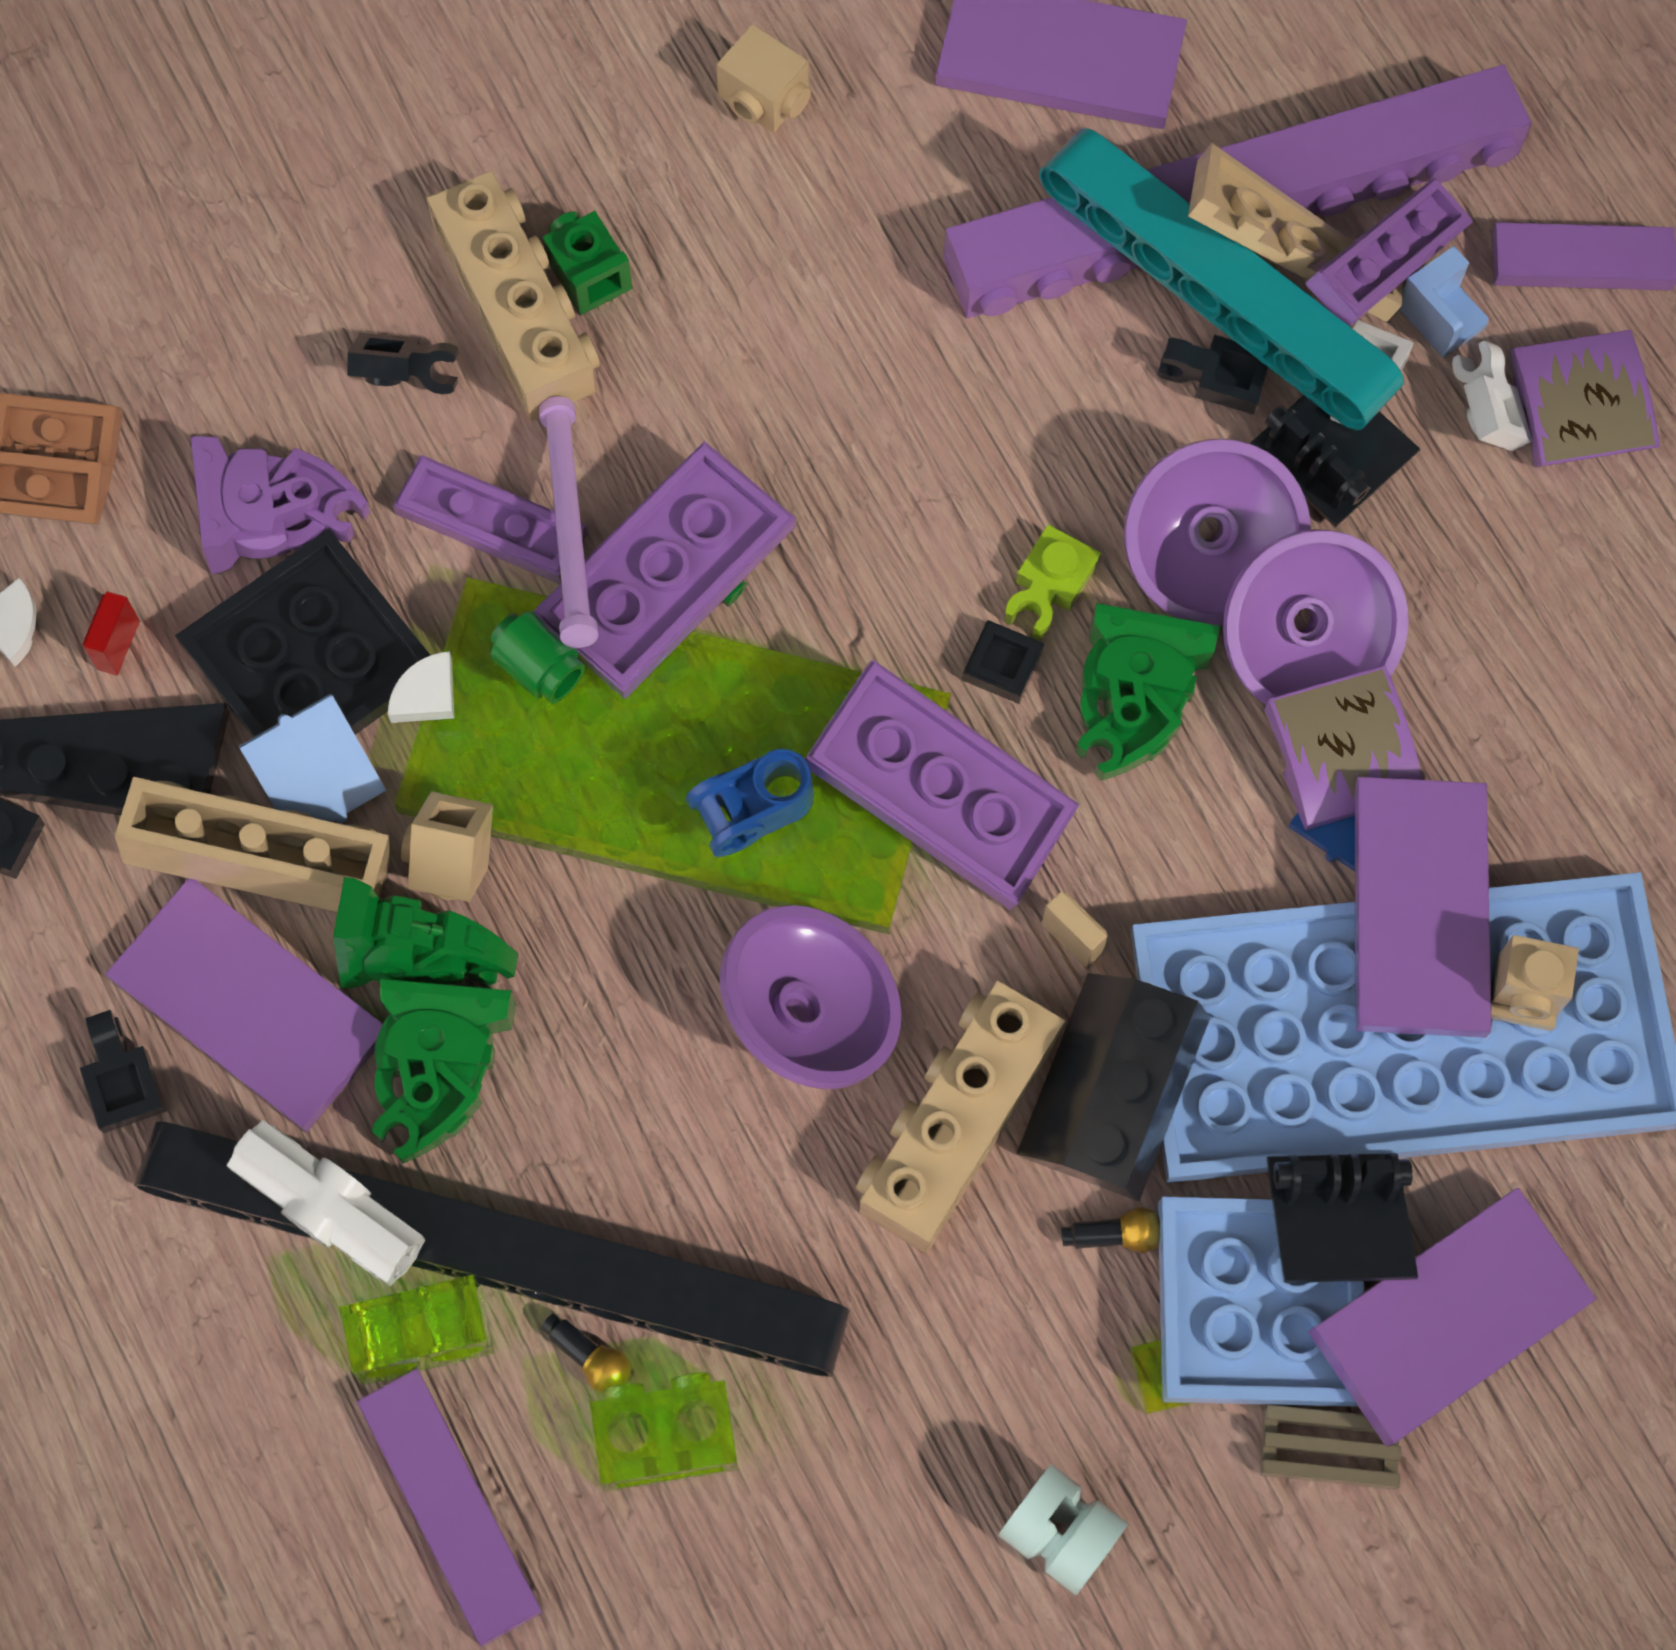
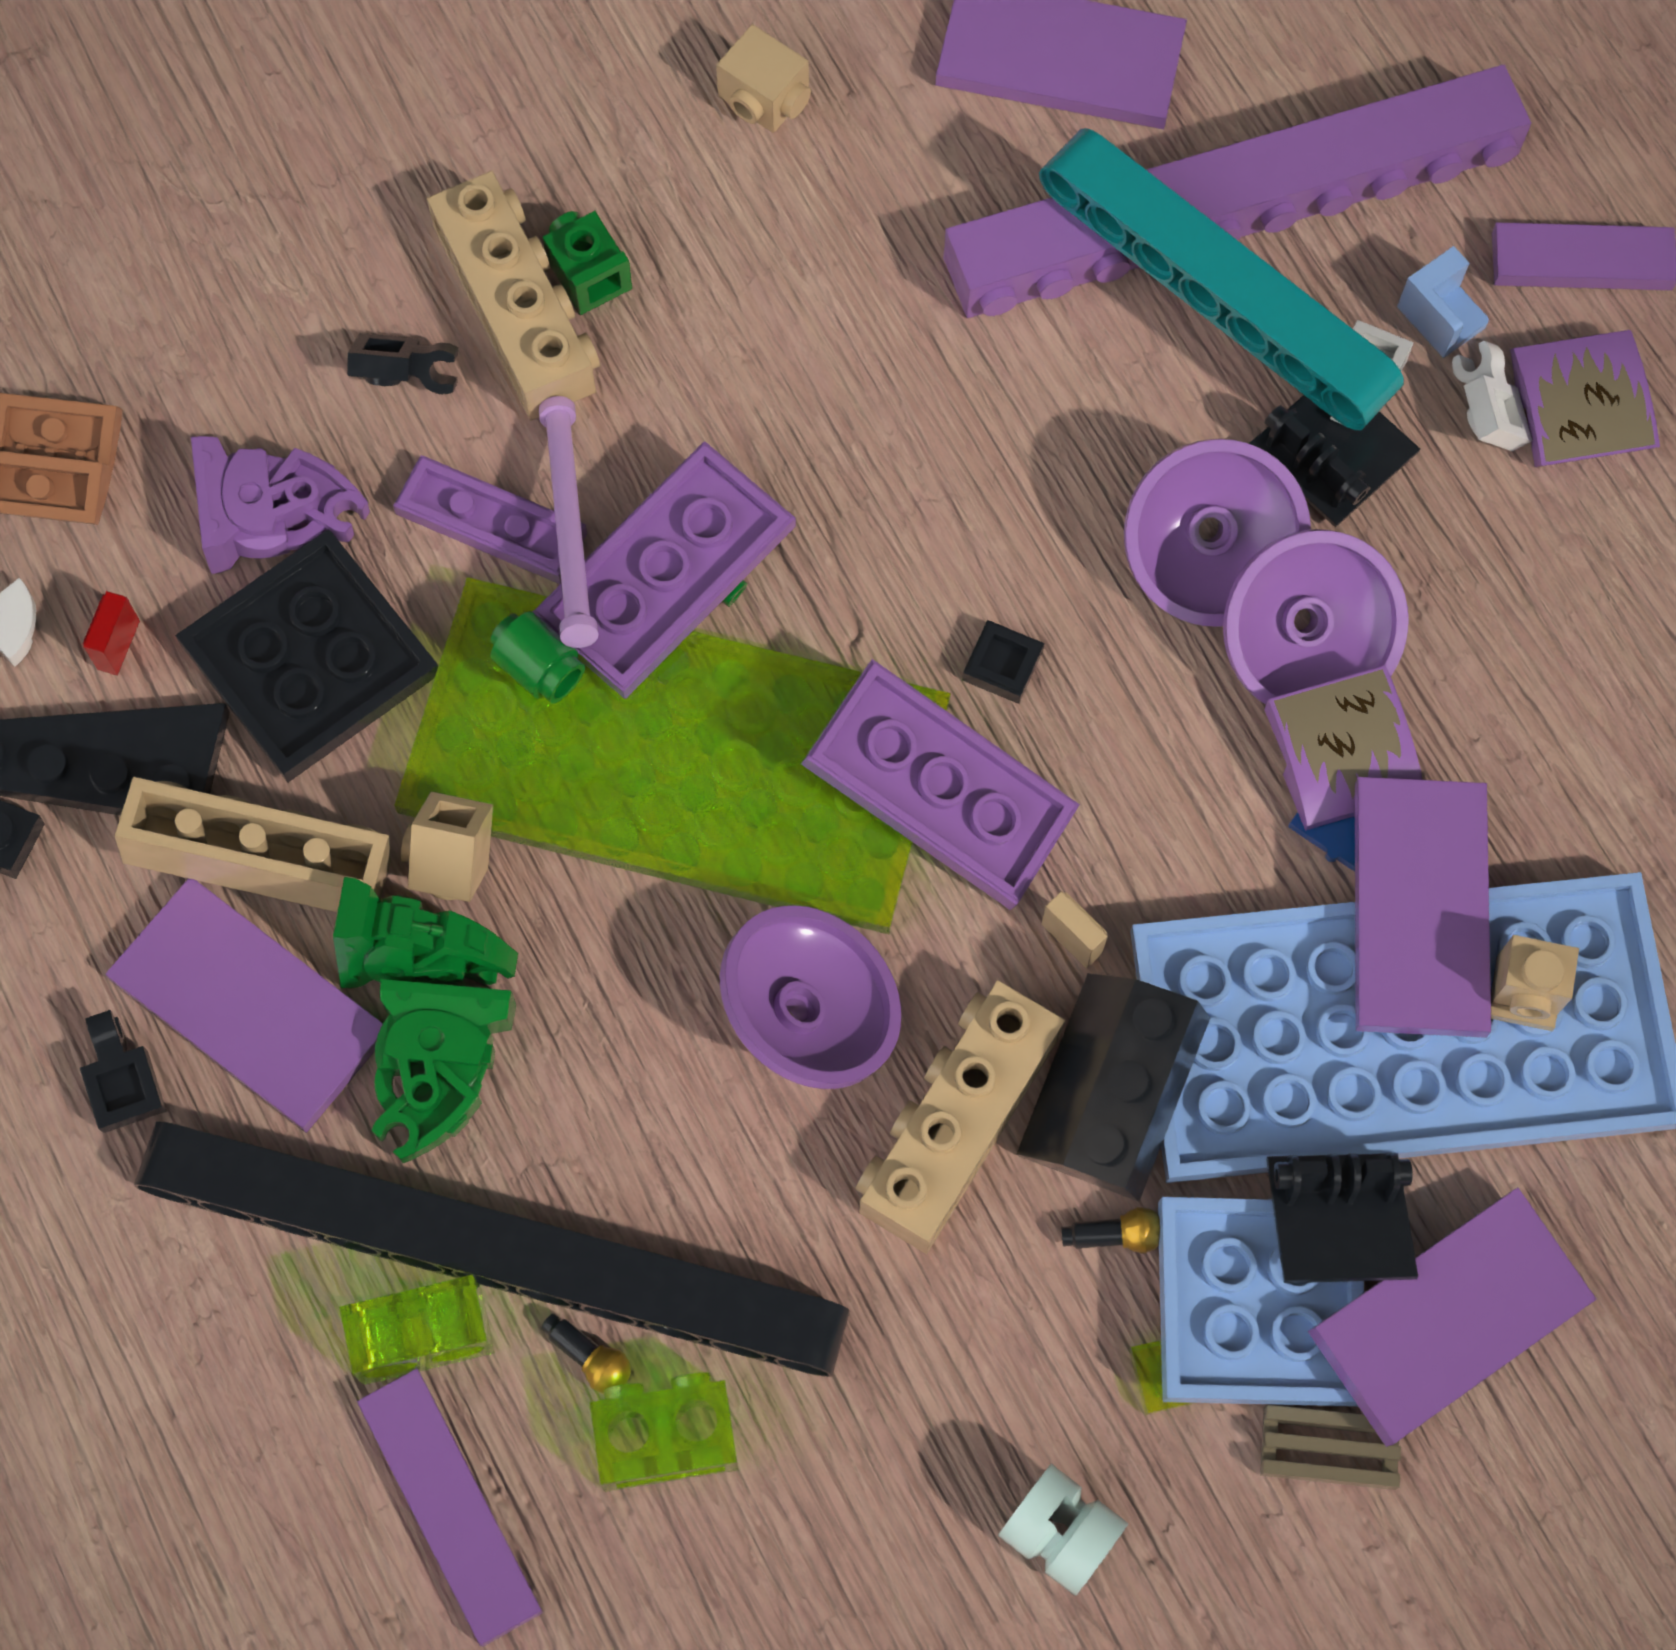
white piece [227,1120,425,1287] -> none
light blue piece [238,694,387,823] -> none
white tile [388,651,454,723] -> none
blue piece [686,749,814,857] -> none
lime plate [1004,524,1102,641] -> none
green piece [1076,603,1220,781] -> none
black plate [1157,334,1268,414] -> none
tan wing [1188,143,1403,323] -> none
medium lavender tile [1305,177,1473,326] -> none

